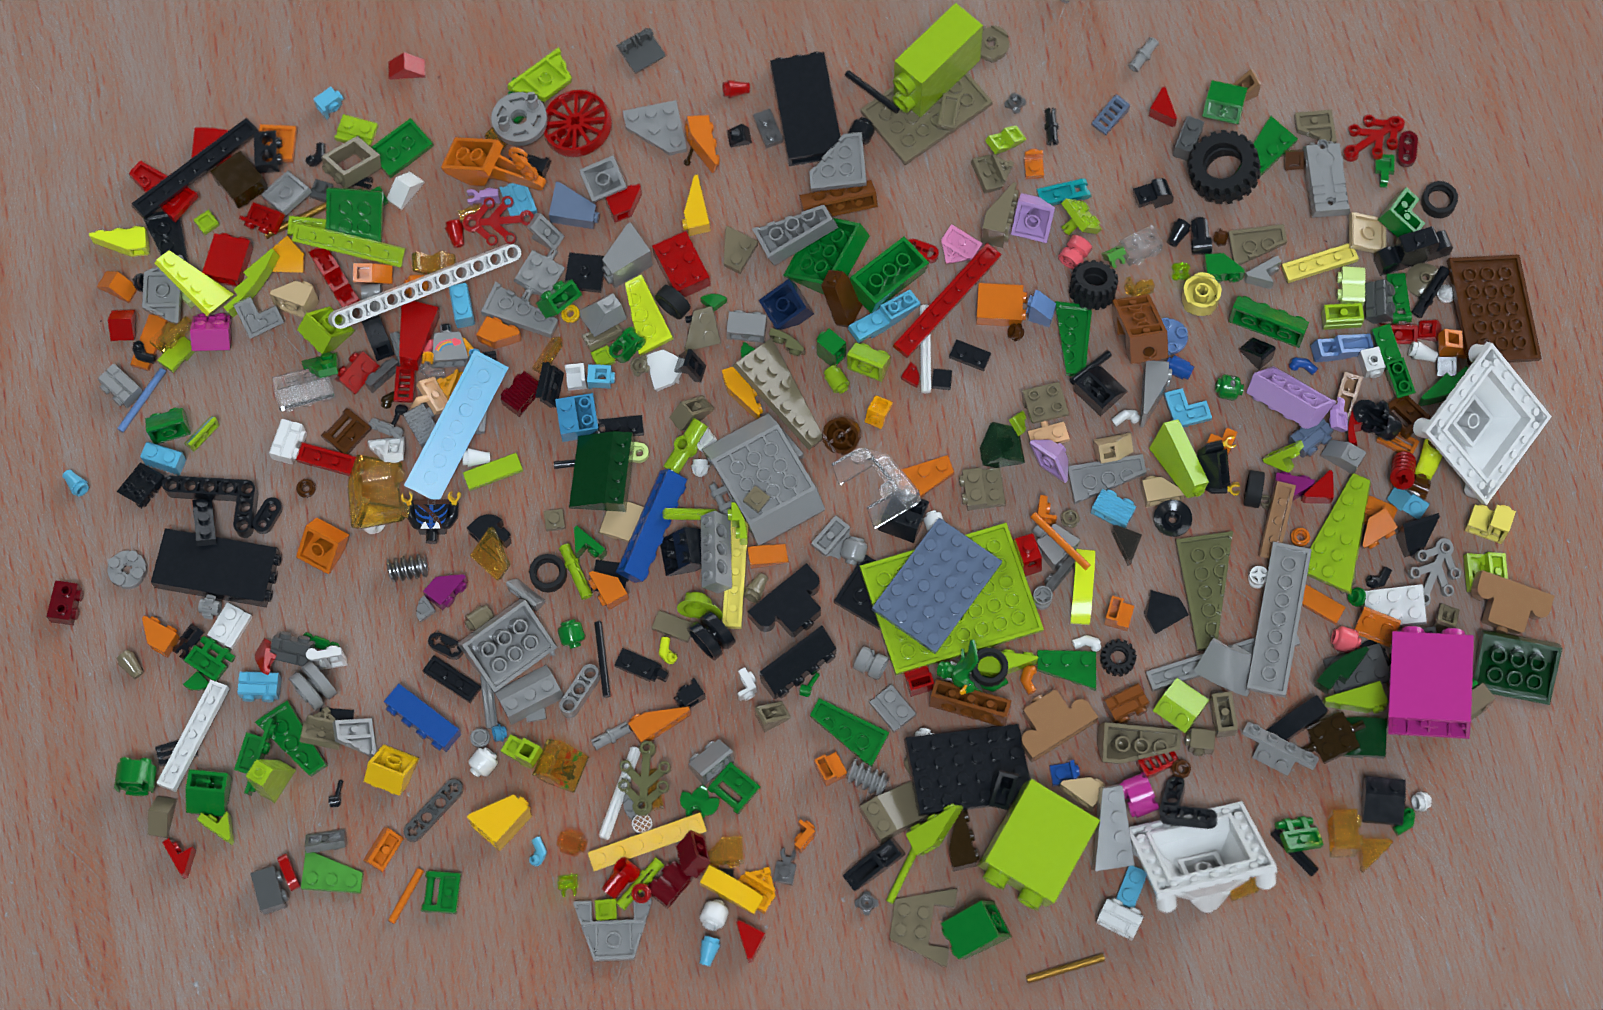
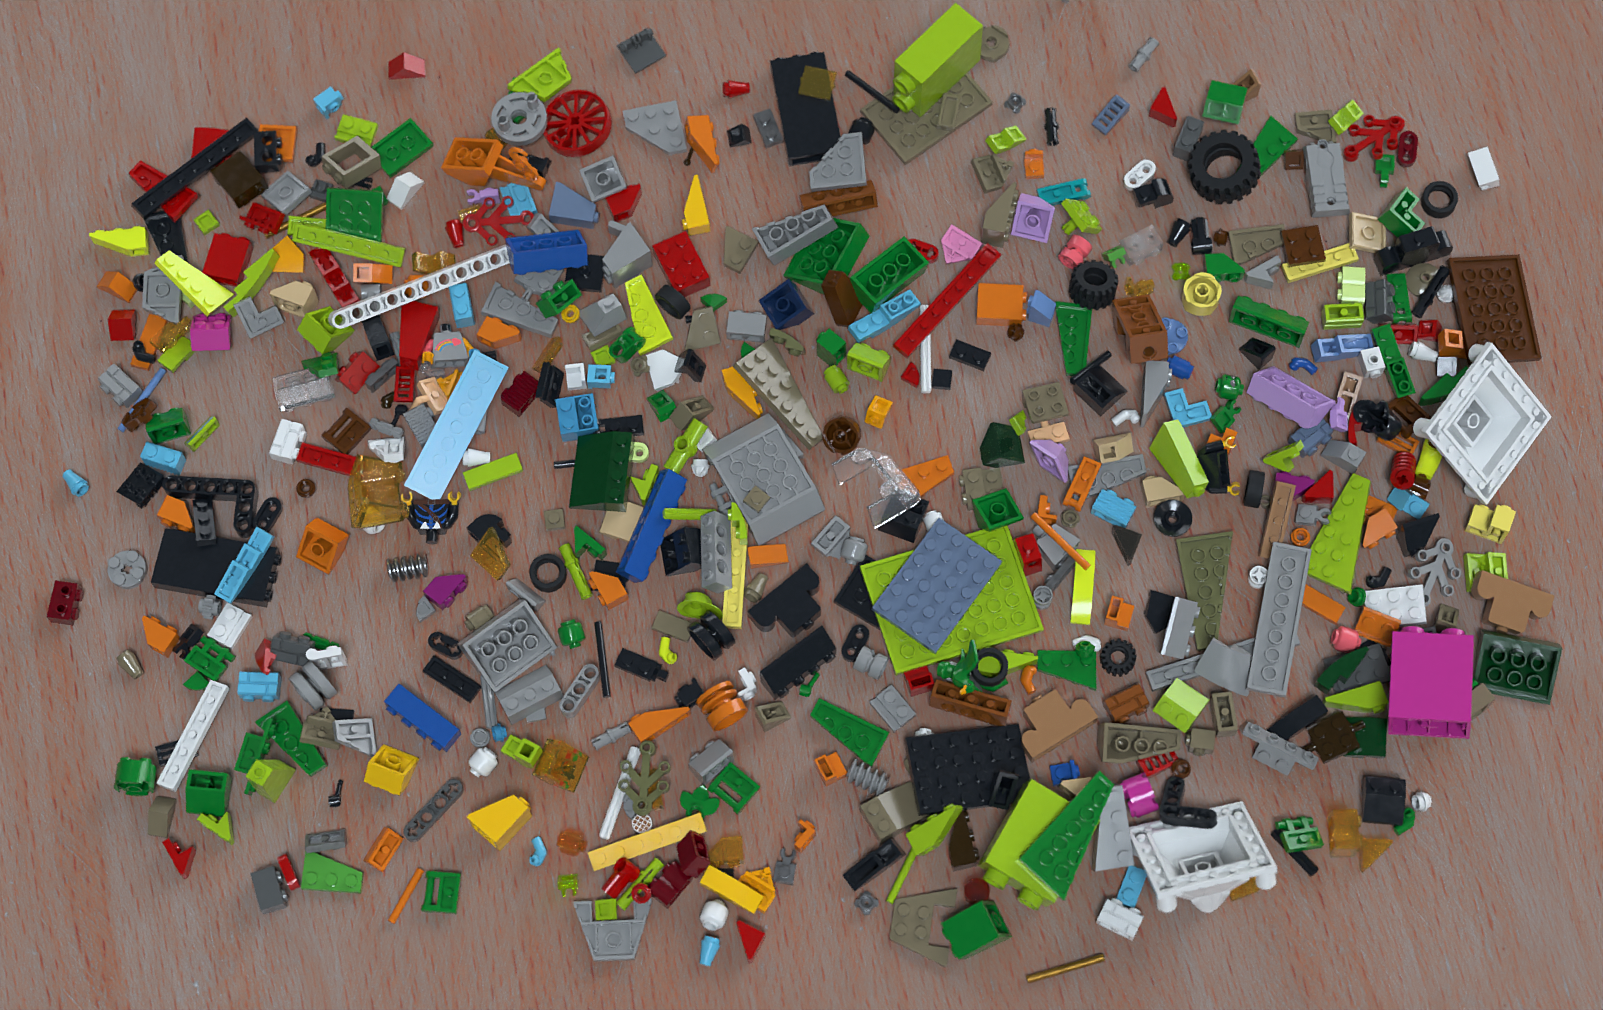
none -> reddish brown plate [121,398,157,432]
none -> orange slope [157,495,195,533]
none -> medium azure slope [214,527,275,603]
none -> blue slope [505,230,588,275]
none -> light grey tile [608,220,625,237]
none -> lime slope [630,464,659,506]
none -> green slope [646,390,677,422]
none -> orange wheel [696,681,748,732]
none -> clear yellow piece [799,66,837,100]
none -> black plate [841,625,869,662]
none -> clear red head [964,878,990,905]
none -> green slope [972,488,1024,532]
none -> green wing [1019,771,1114,901]
none -> orange plate [1062,456,1102,512]
none -> green plate [1075,641,1095,658]
none -> white plate [1124,160,1156,191]
none -> light grey slope [1160,597,1201,659]
none -> green plate [1210,400,1241,433]
none -> reddish brown plate [1280,225,1326,267]
none -> light grey plate [1295,504,1331,526]
none -> lime slope [1328,99,1364,135]
none -> white hinge [1468,147,1499,190]

